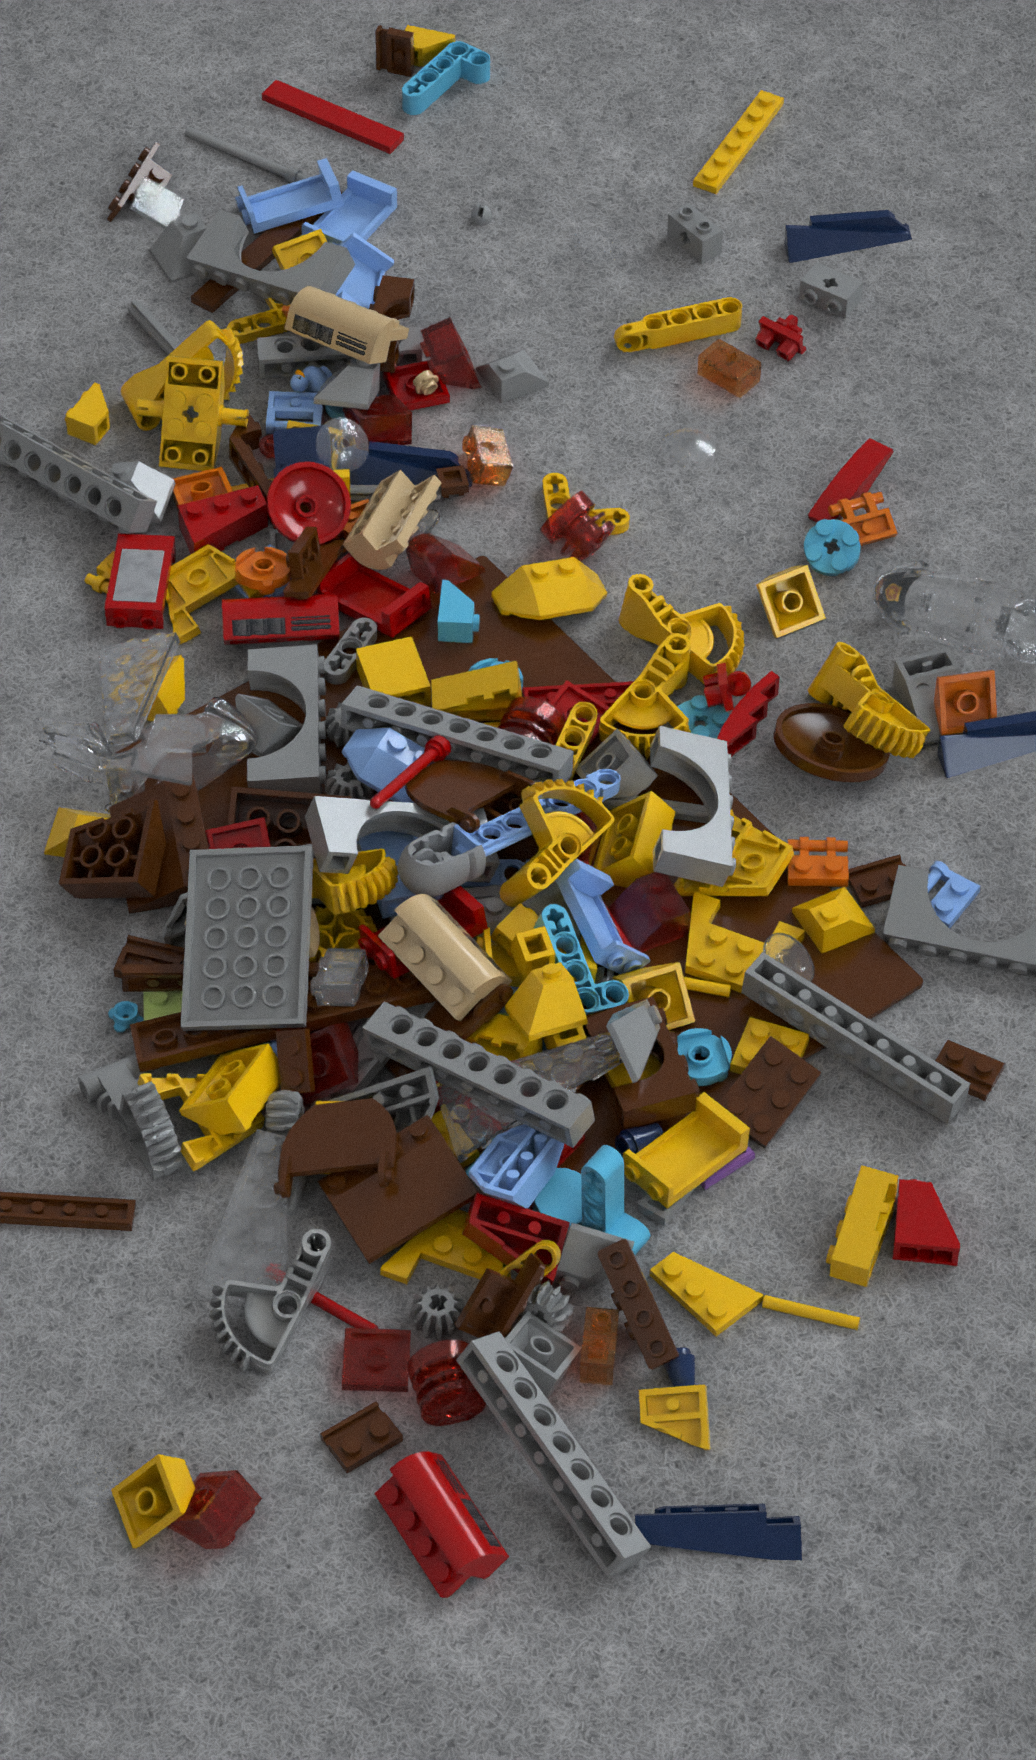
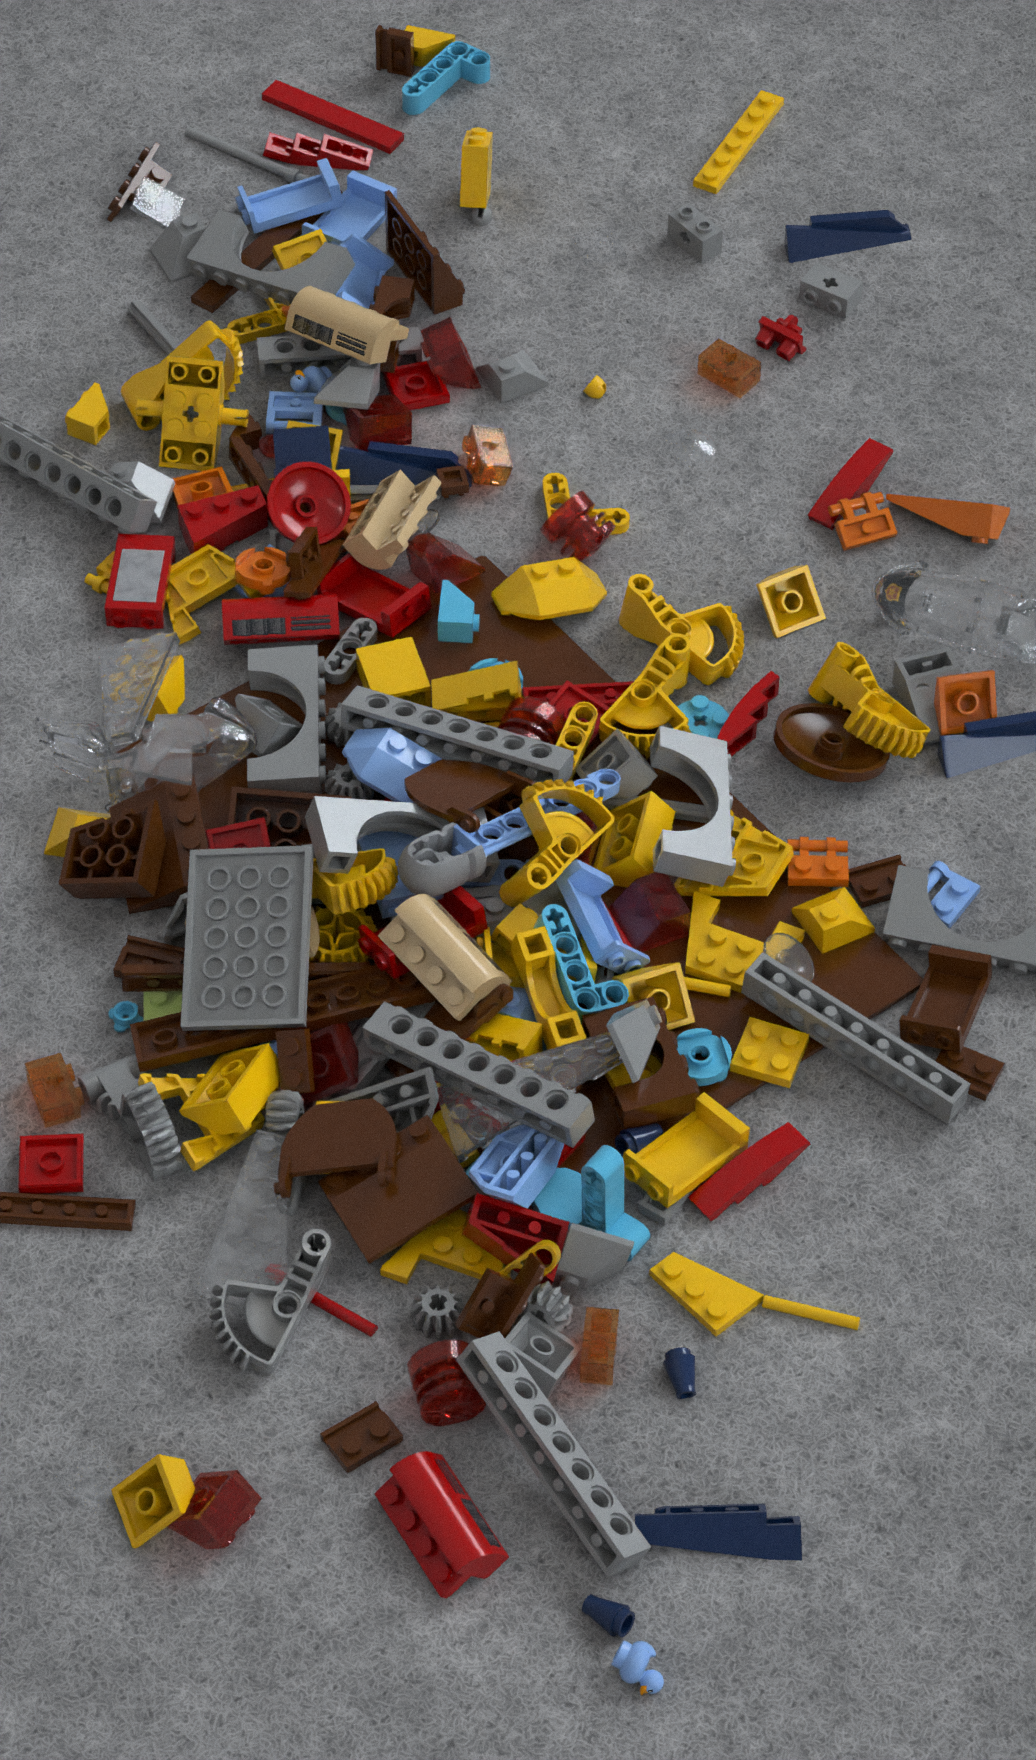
clear brick [311,948,369,1006] -> none
clear dish [316,417,369,472] -> none
clear red plate [342,1328,411,1392] -> none
red piece [370,735,451,809] -> none
tan plate [413,370,439,395] -> none
yellow slope [505,962,588,1041] -> none
reddish brown bracket [597,1239,679,1370] -> none
yellow piece [614,297,742,352] -> none
yellow wing [639,1384,710,1450] -> none
red hips [703,662,751,711] -> none
reddish brown plate [719,1036,821,1148] -> none
medium azure plate [804,519,861,576] -> none
yellow wedge [826,1165,899,1287] -> none
red slope [892,1179,960,1266] -> none
none -> red plate [18,1133,84,1194]
none -> clear orange brick [25,1053,85,1128]
none -> red slope [263,132,373,171]
none -> reddish brown slope [385,190,465,315]
none -> yellow brick [460,127,493,209]
none -> dark blue cone [582,1594,635,1637]
none -> yellow hinge [583,375,607,399]
none -> light blue animal [611,1640,664,1695]
none -> red slope [688,1122,811,1221]
none -> orange wedge [886,494,1010,544]
none -> reddish brown panel [899,945,992,1052]

